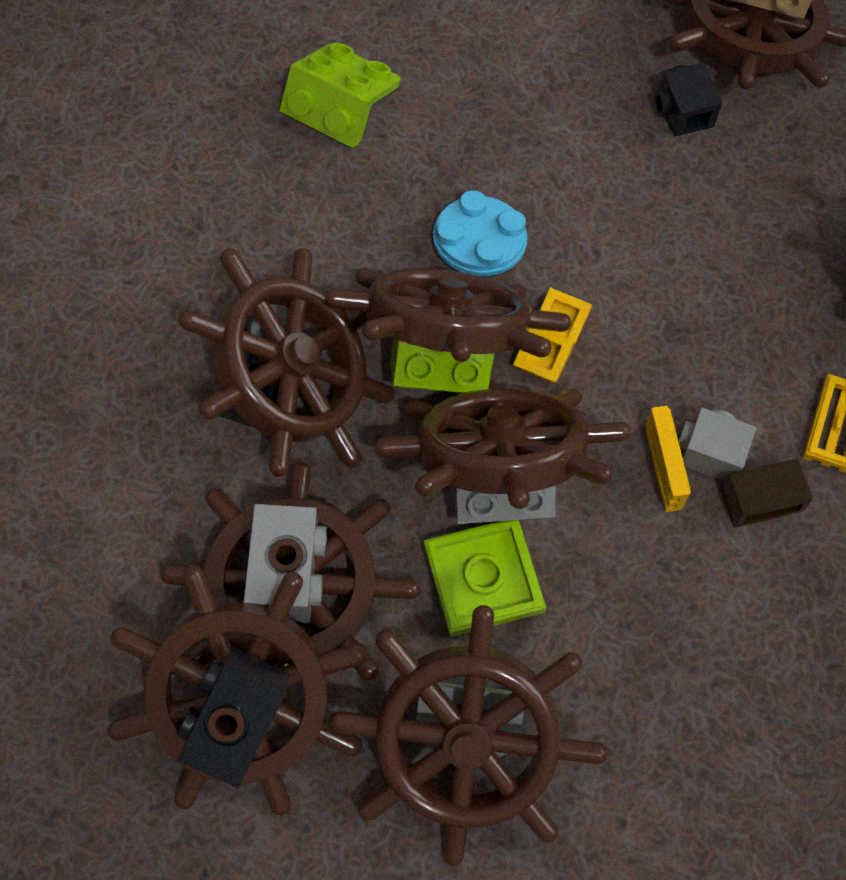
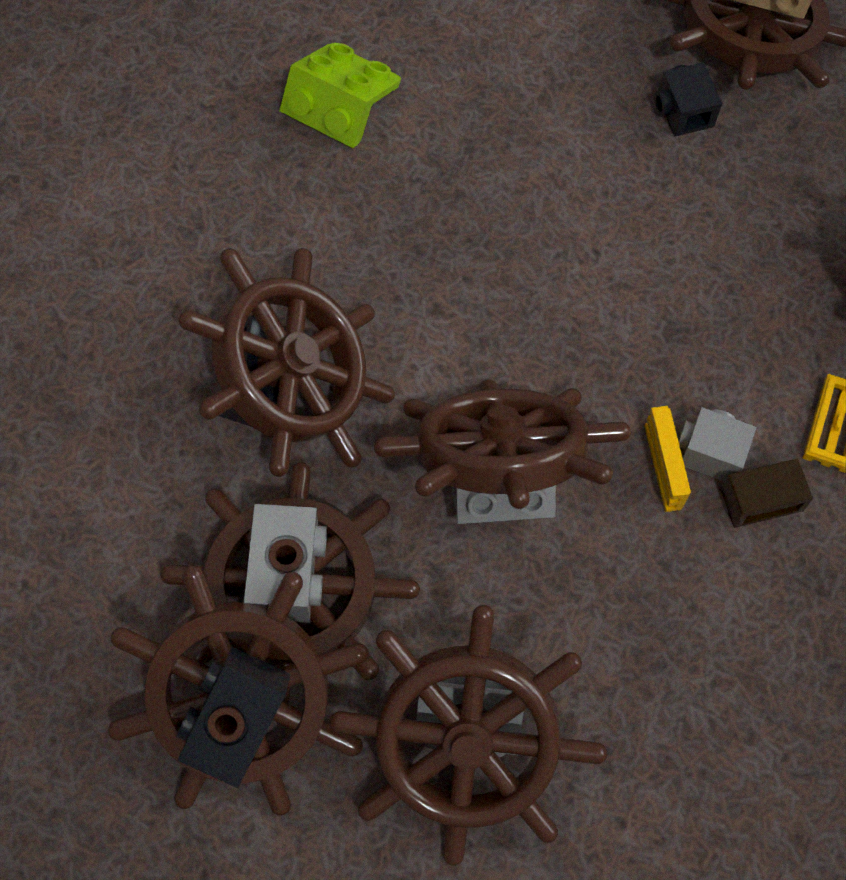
reddish brown brick [325,266,571,393] -> none
lime plate [423,520,546,637] -> none
medium azure piece [433,190,527,276] -> none
yellow slope [513,287,592,385] -> none

